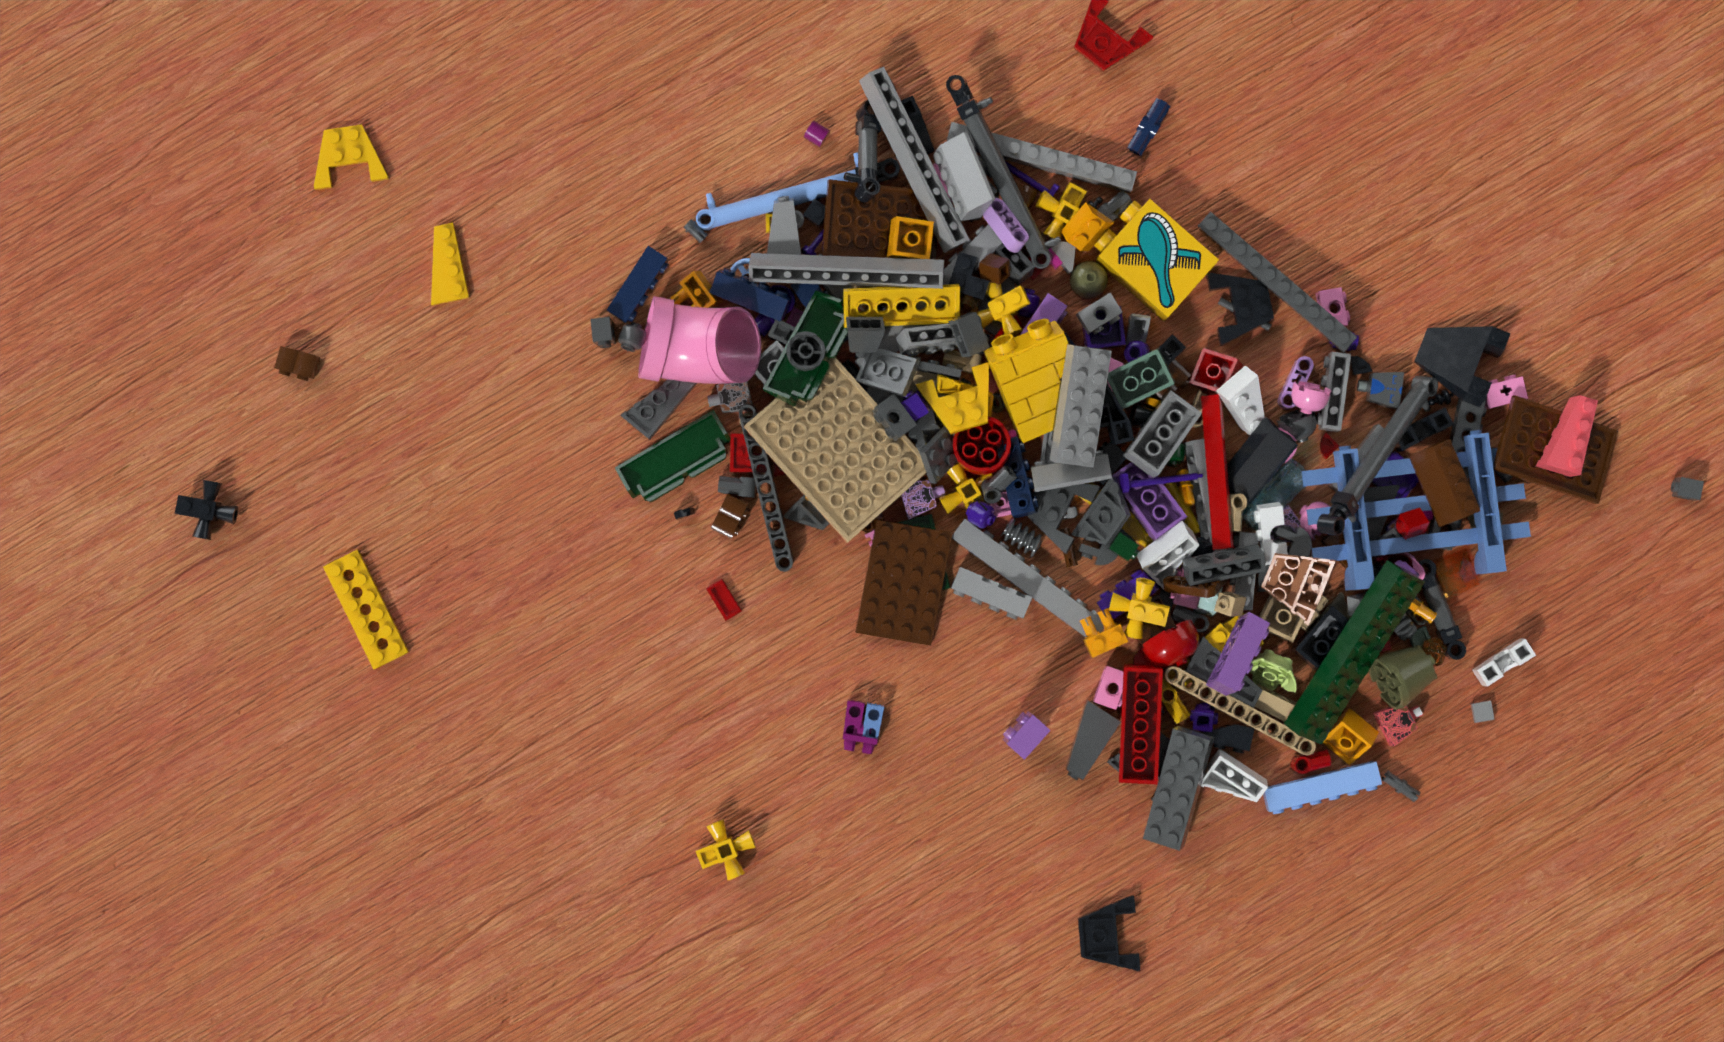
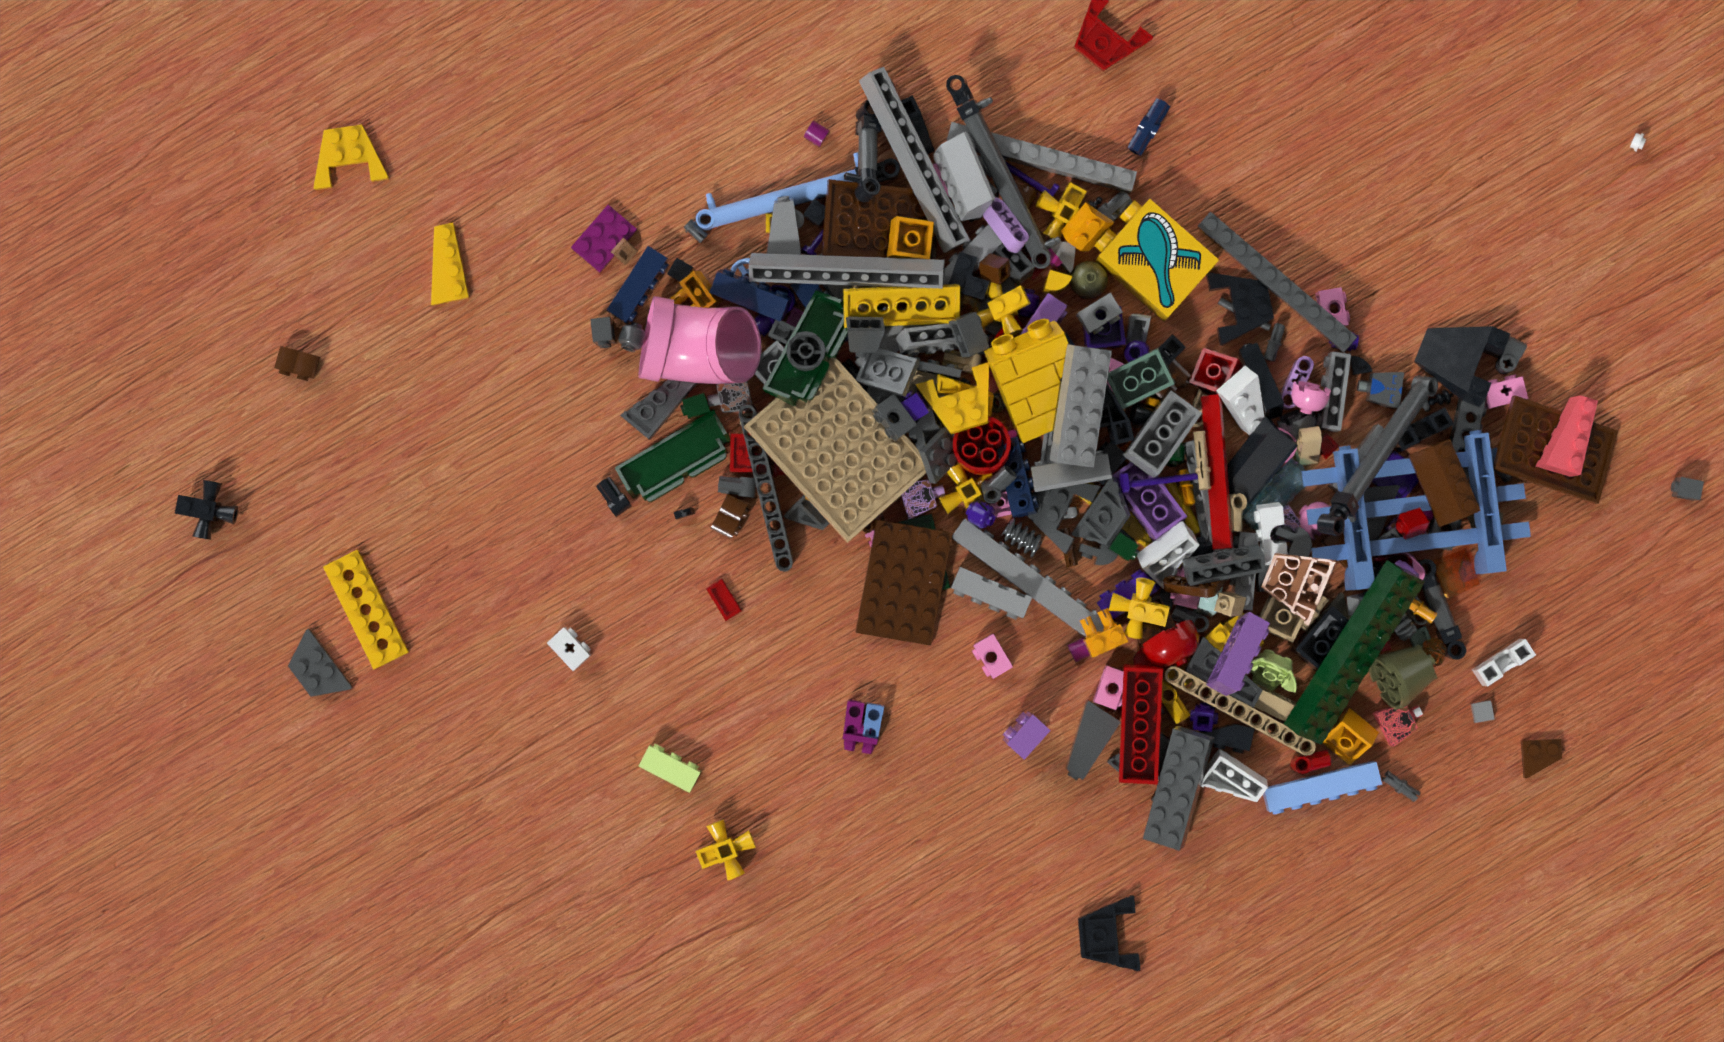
none -> dark grey wing [288,629,354,697]
none -> white brick [547,627,591,671]
none -> magenta plate [571,205,637,273]
none -> black piece [596,477,632,517]
none -> medium nougat tile [611,238,638,265]
none -> yellowish green brick [639,744,701,793]
none -> black tile [667,257,693,282]
none -> dark green brick [680,393,711,419]
none -> bright pink brick [972,634,1013,679]
none -> yellow brick [1042,270,1072,295]
none -> magenta brick [1067,637,1090,663]
none -> tan pin [1193,431,1211,490]
none -> black slope [1238,343,1284,420]
none -> dark grey axle [1264,323,1285,362]
none -> tan beam [1296,426,1322,466]
none -> dark grey piece [1495,336,1527,374]
none -> reddish brown wing [1521,739,1562,778]
none -> white plate [1630,133,1646,152]

